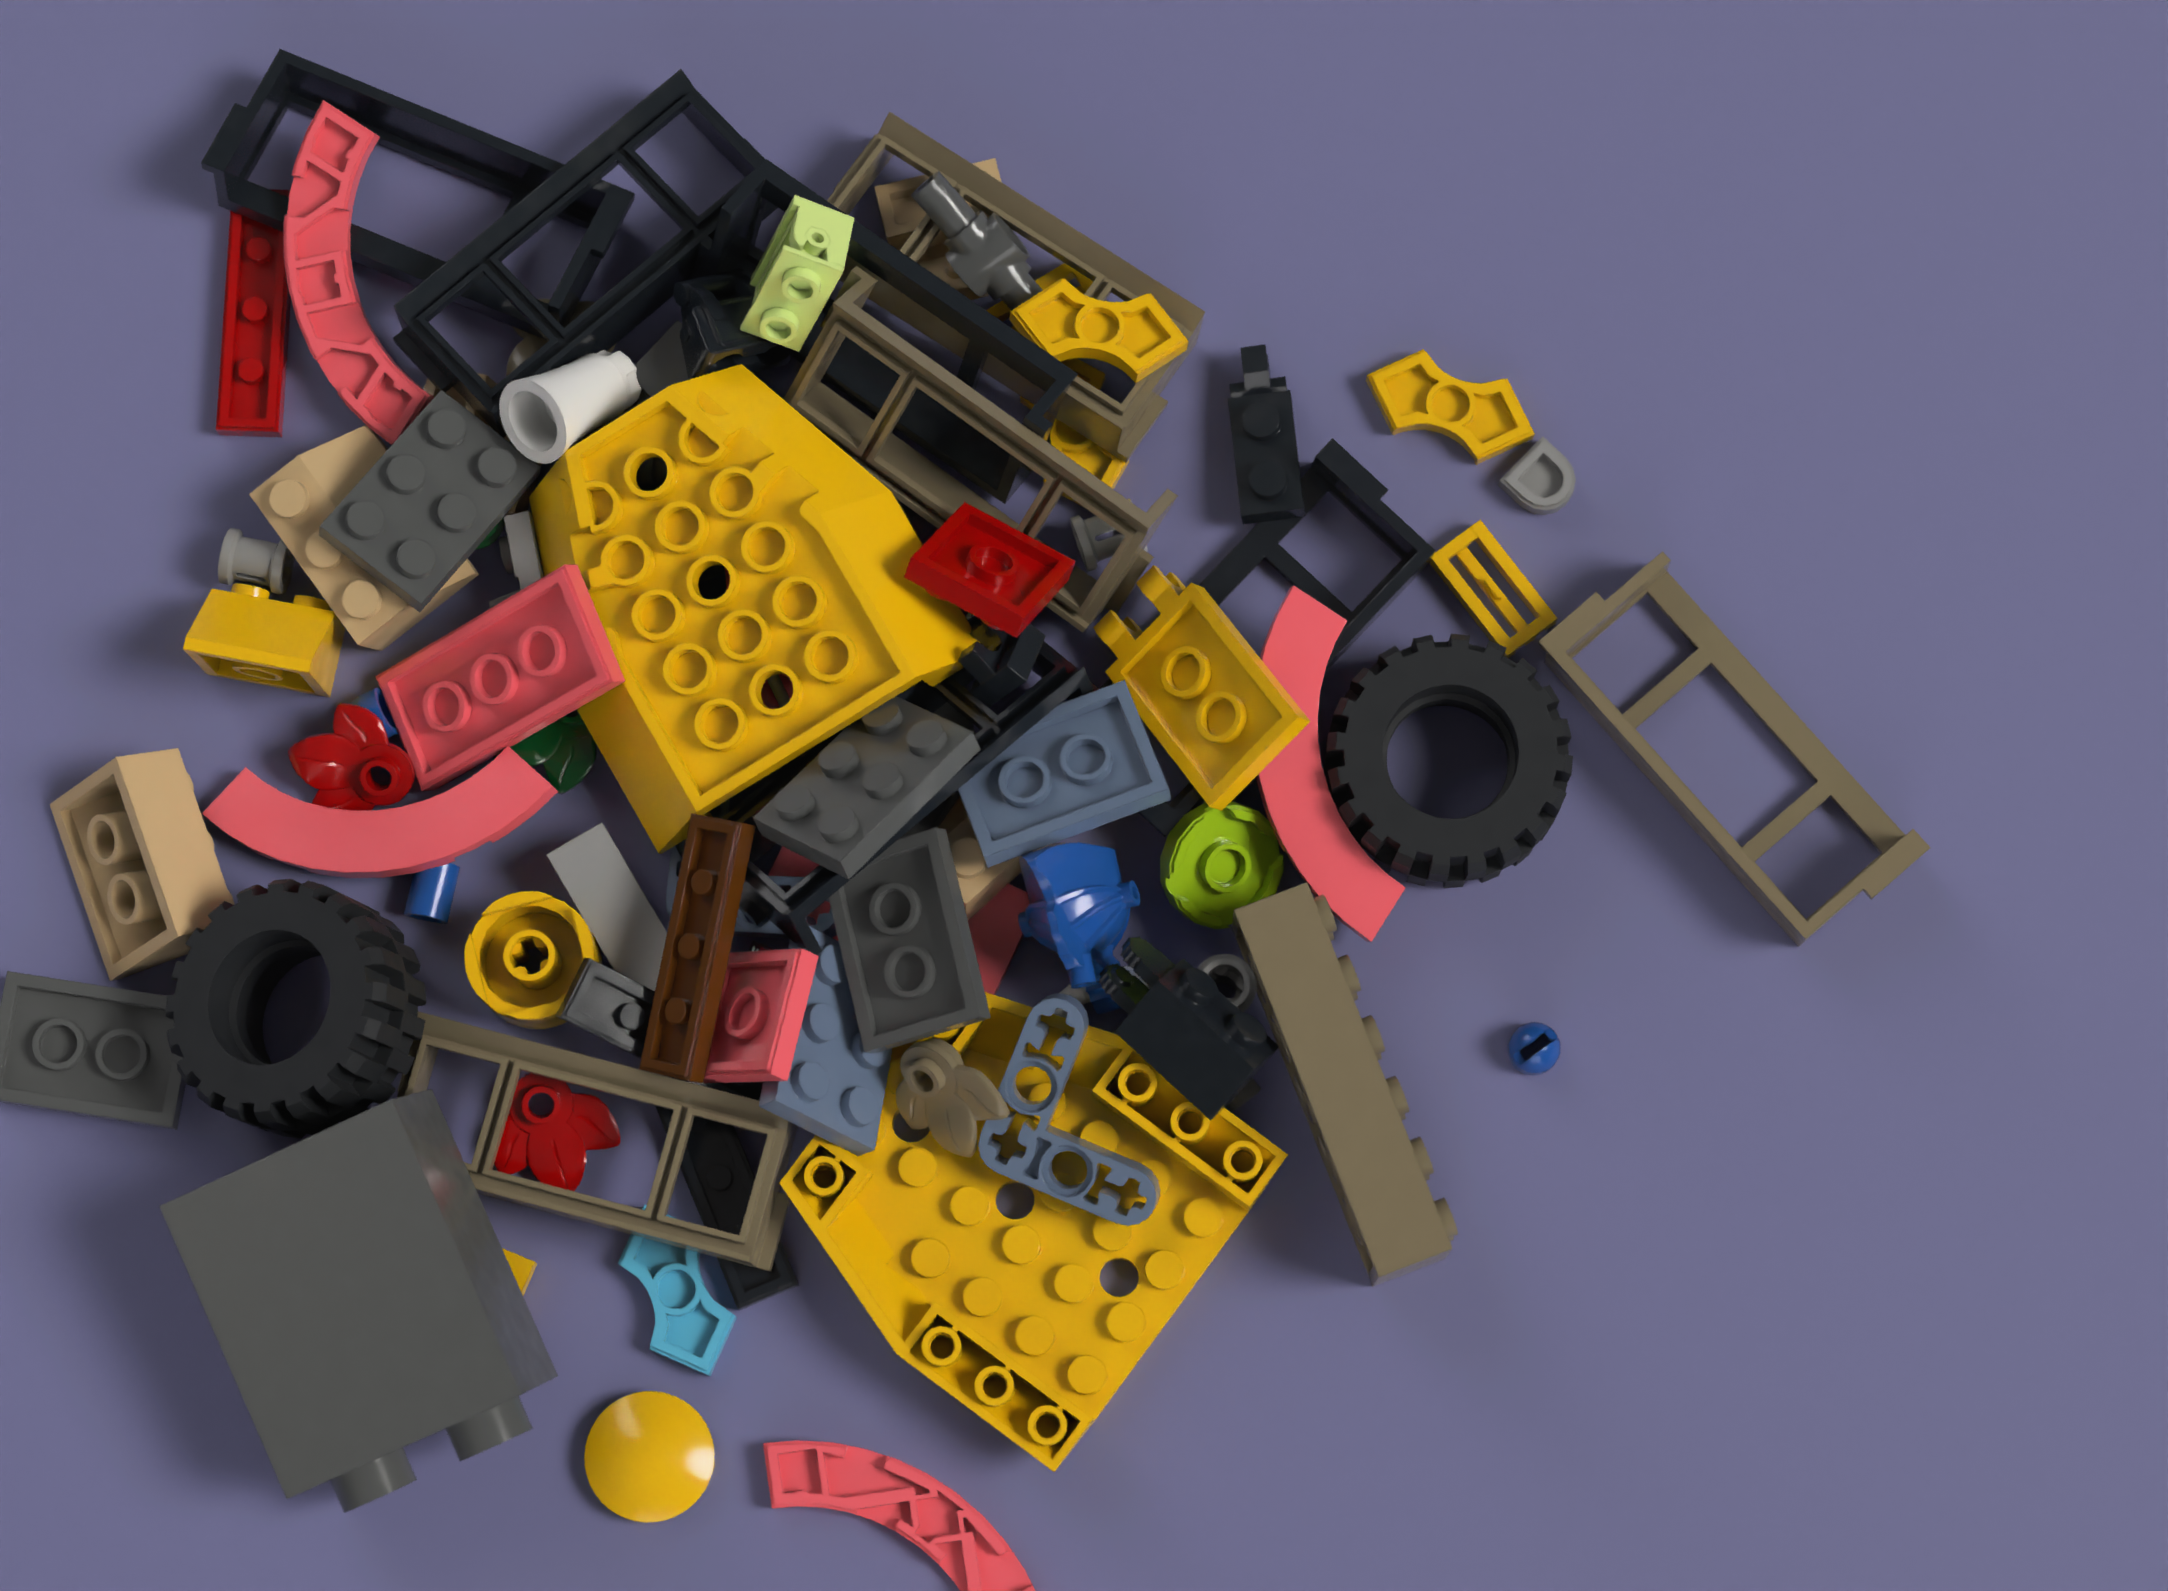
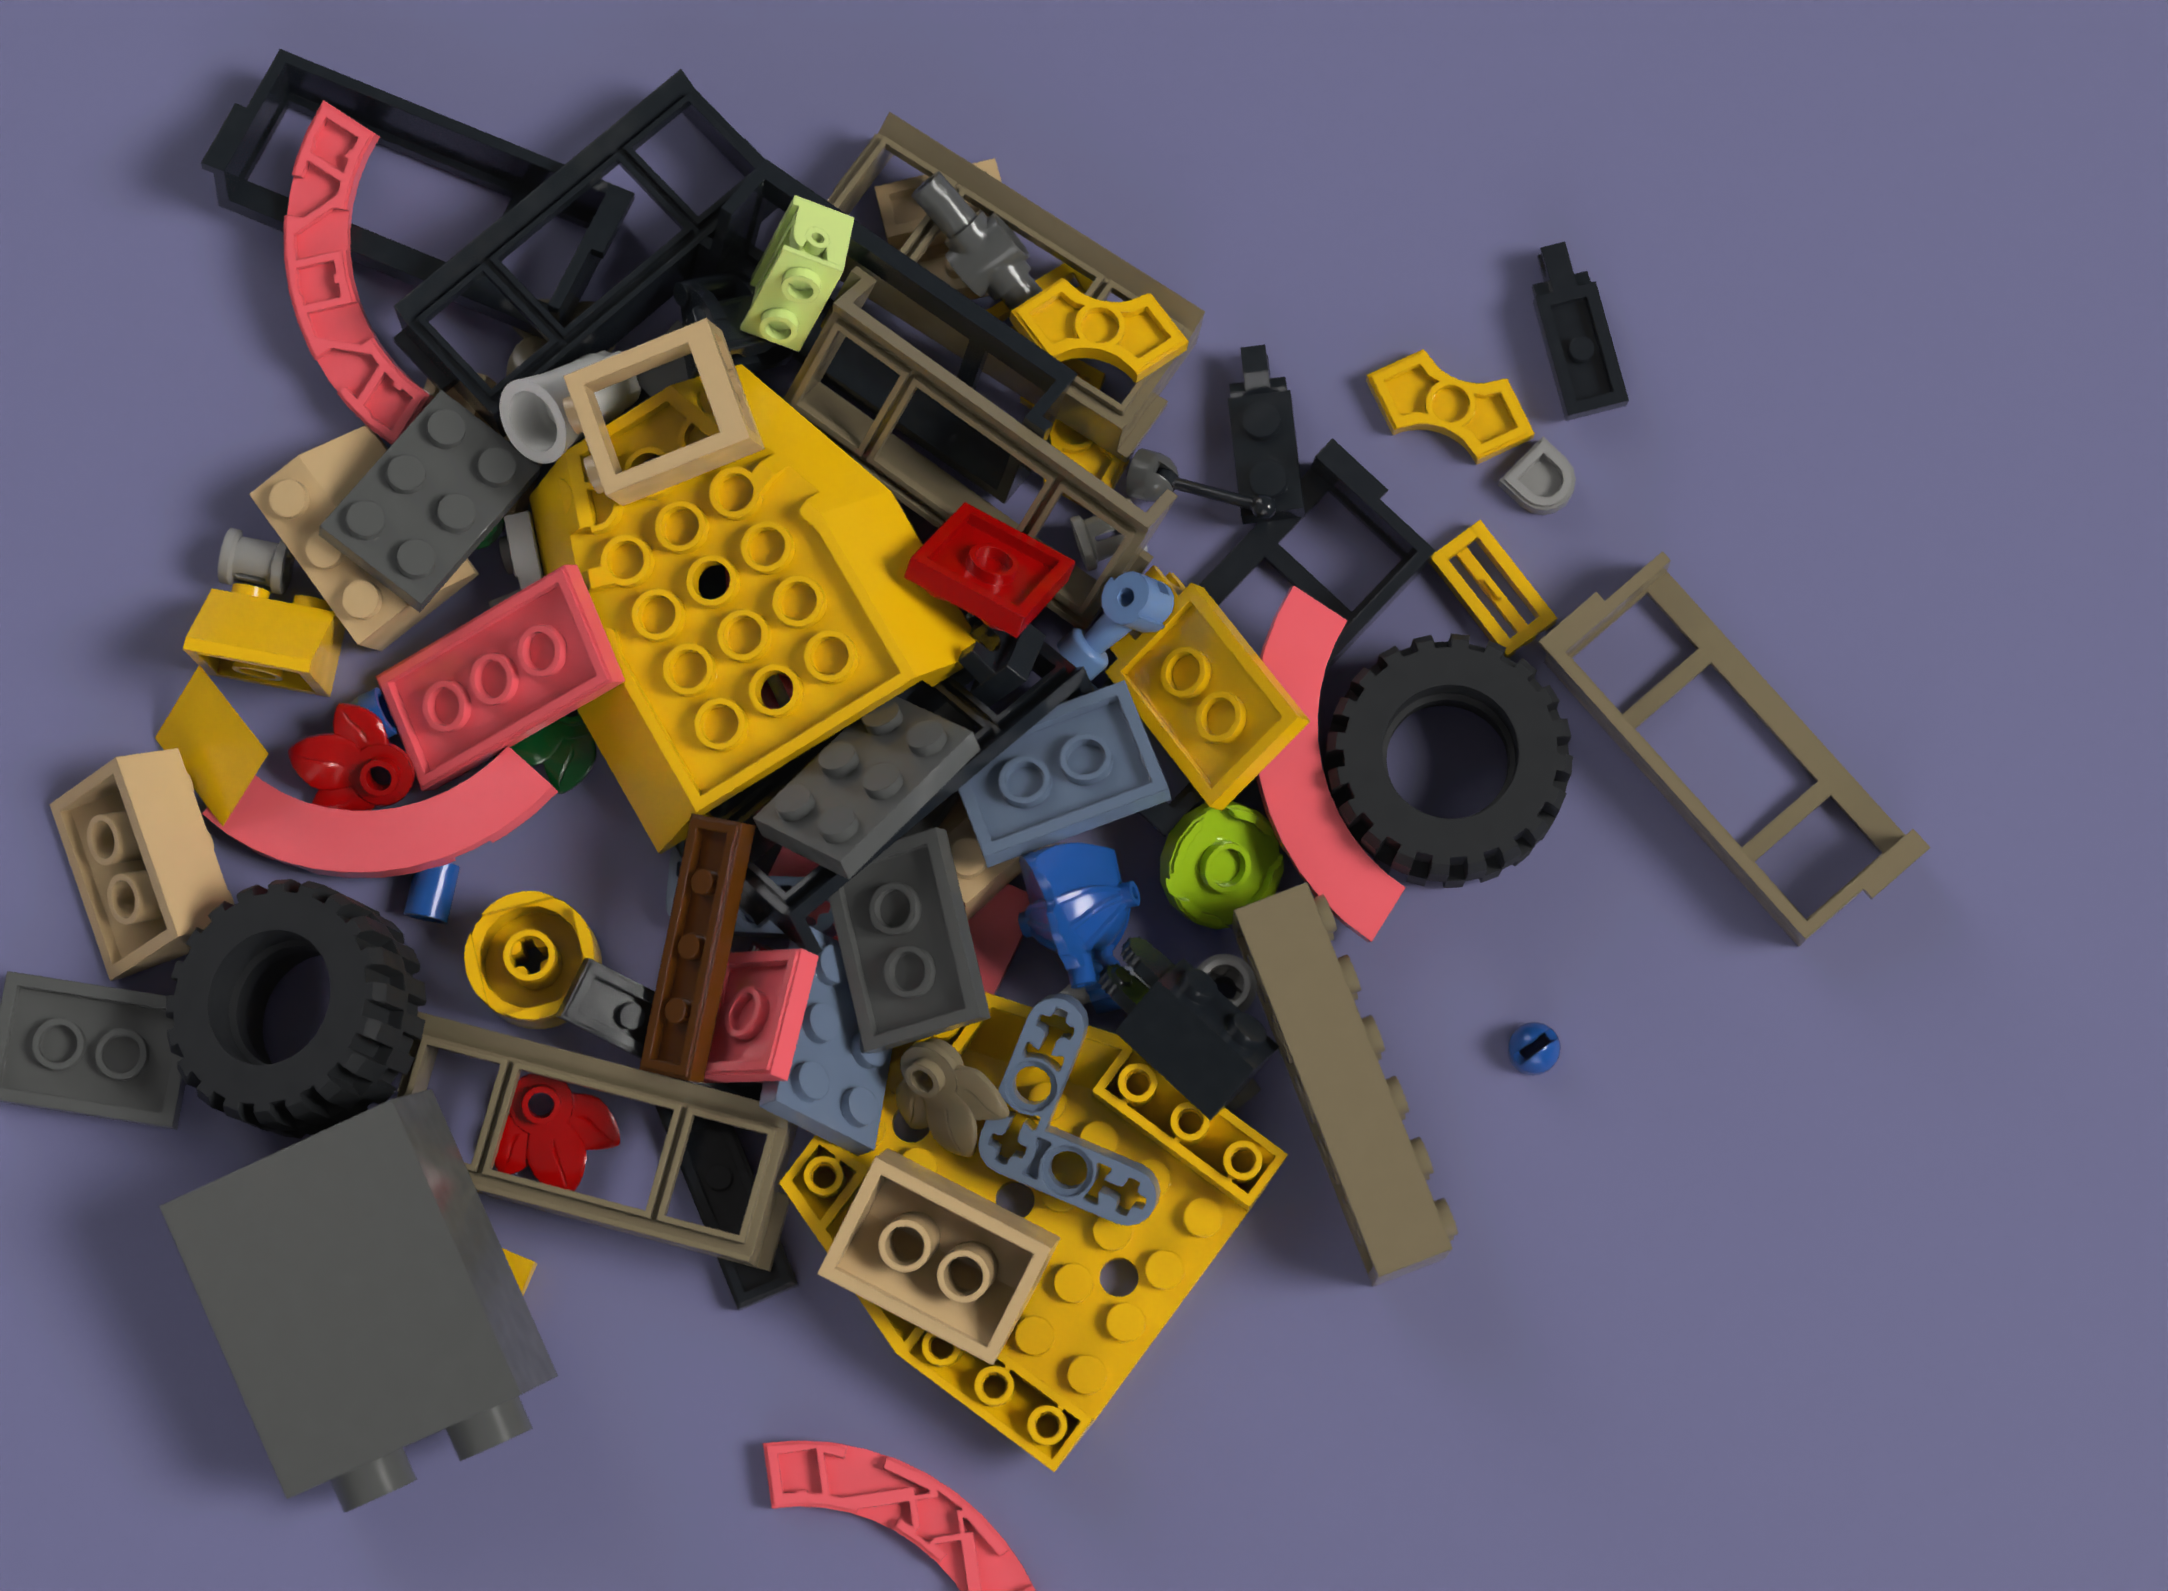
red tile [216,189,291,437] -> none
light grey slope [546,822,667,991] -> none
yellow dish [584,1391,715,1523] -> none
medium azure tile [618,1204,737,1376] -> none
none -> yellow sticker [155,665,269,827]
none -> tan window [562,318,765,506]
none -> tan slope [817,1148,1061,1365]
none -> medium blue leg [1057,571,1174,680]
none -> hinge [1126,448,1277,520]
none -> black hinge [1532,242,1629,421]

